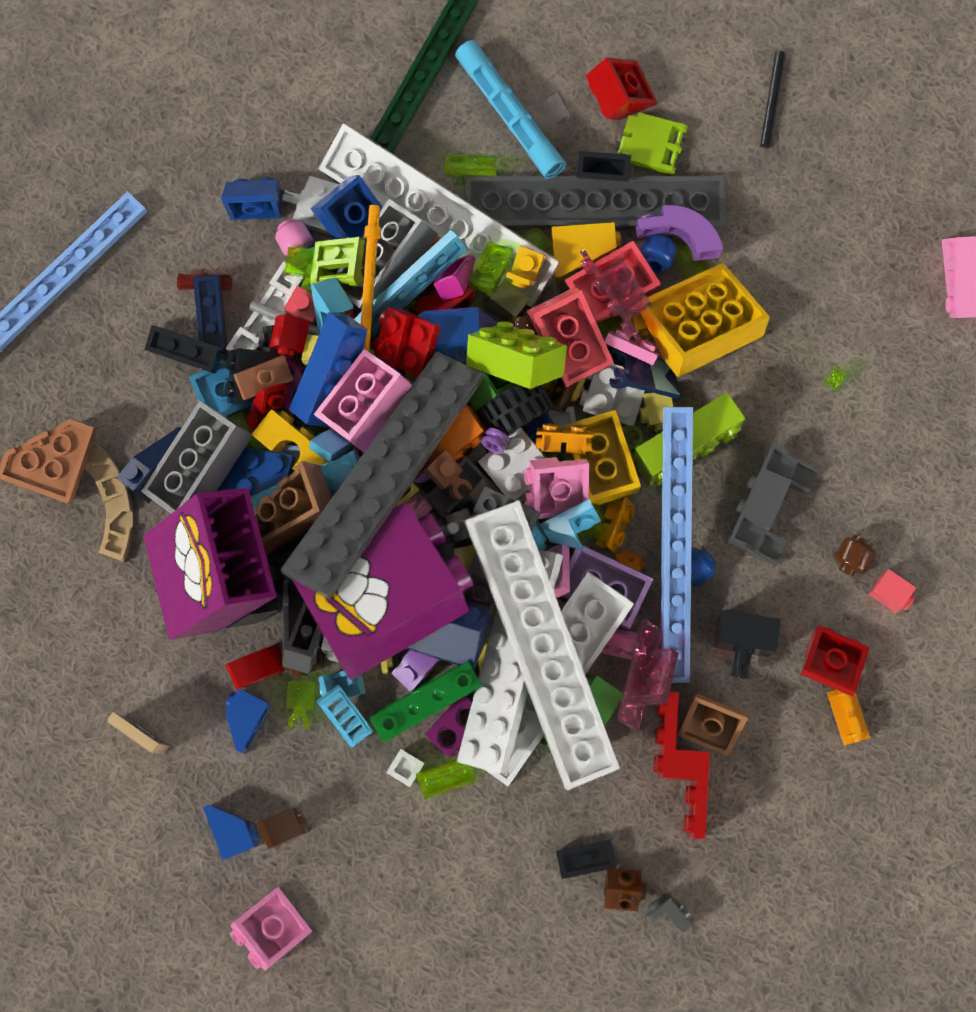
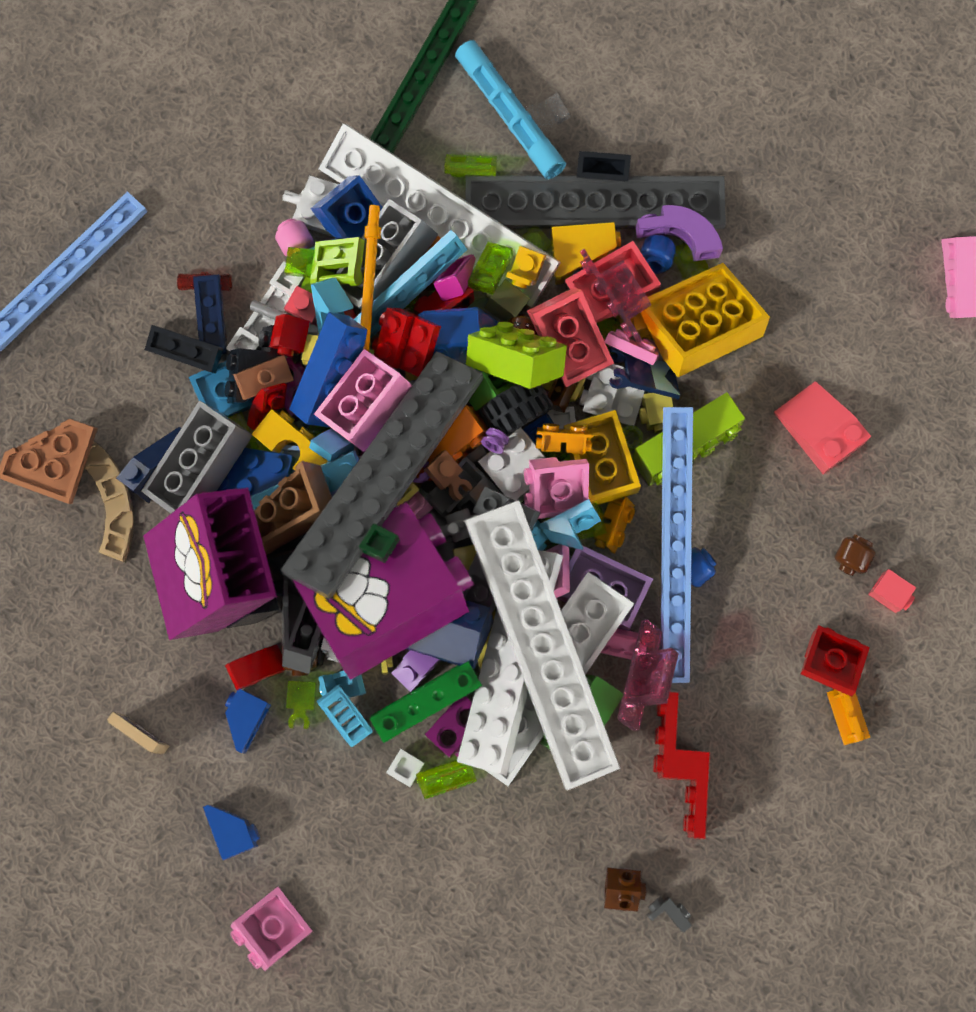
blue slope [222,177,282,220] -> none
reddish brown slope [257,808,308,849] -> none
black plate [556,839,617,879] -> none
red slope [586,57,658,120] -> none
orange plant [614,550,645,572] -> none
lime plate [618,113,688,175] -> none
medium nougat slope [677,693,749,757] -> none
black brick [713,609,781,679] -> none
dark grey bracket [728,443,819,567] -> none
black bar [760,51,785,149] -> none
clear neon green bush [823,365,848,392] -> none
none -> dark green plate [358,523,400,563]
none -> coral slope [773,381,871,474]

